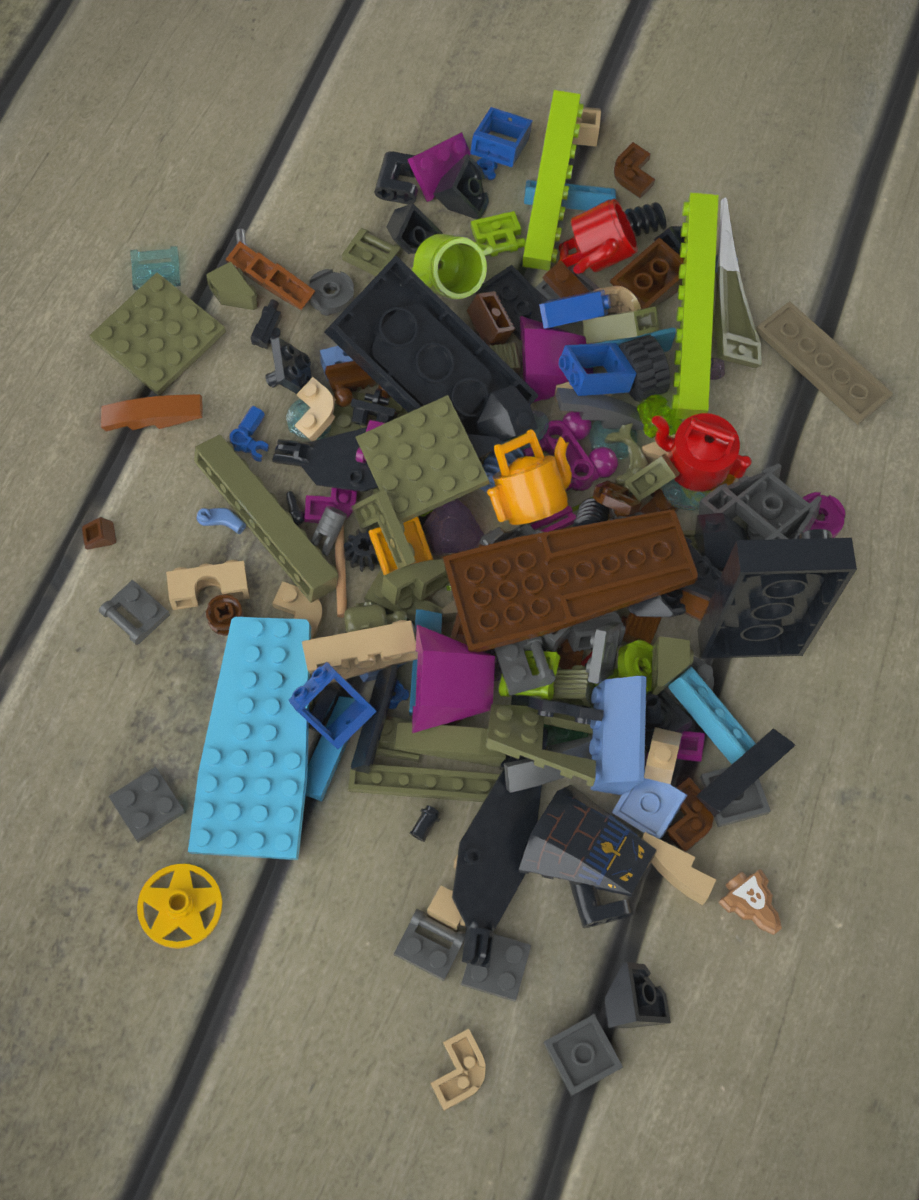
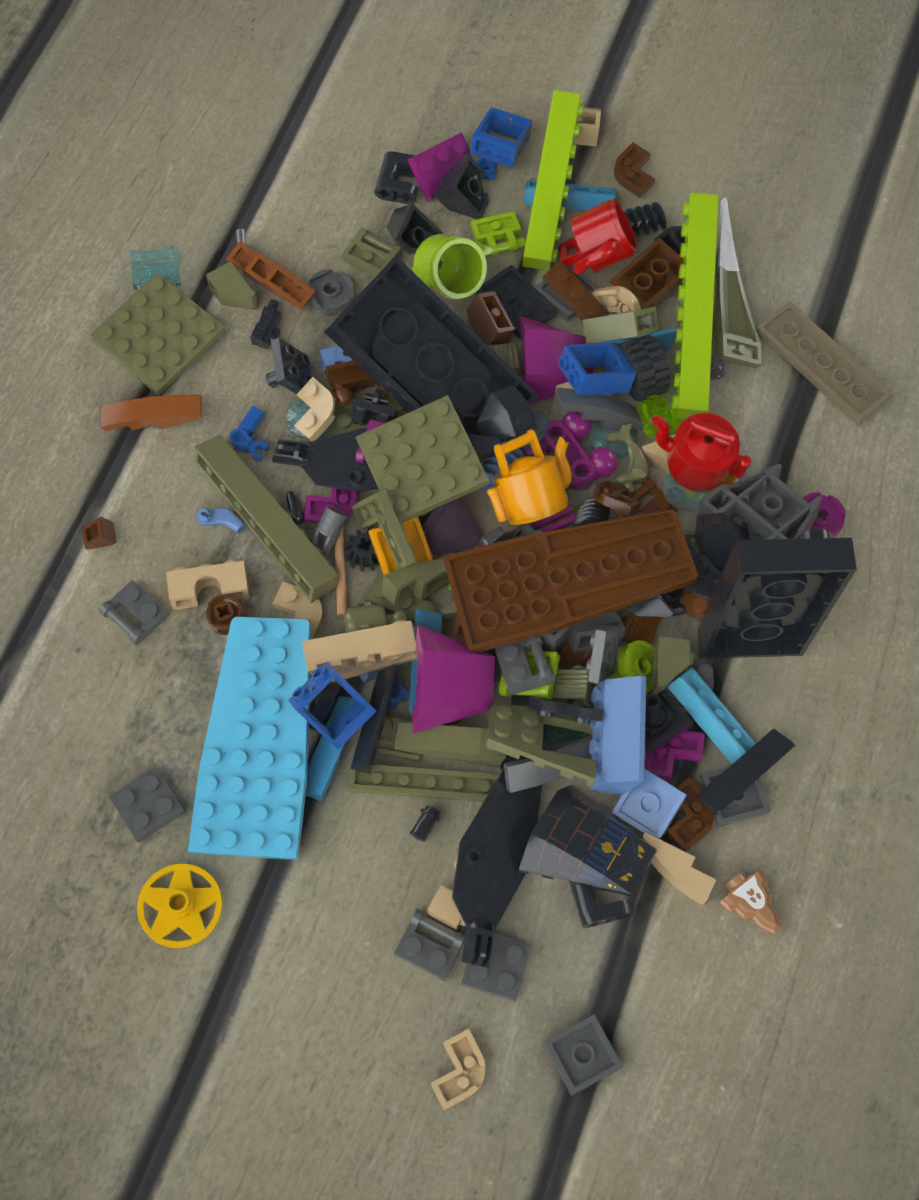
blue slope [539,290,611,329] -> none
black slope [605,962,671,1029] -> none
olive slope [624,453,680,501] -> none
tan slope [644,727,682,784] -> none

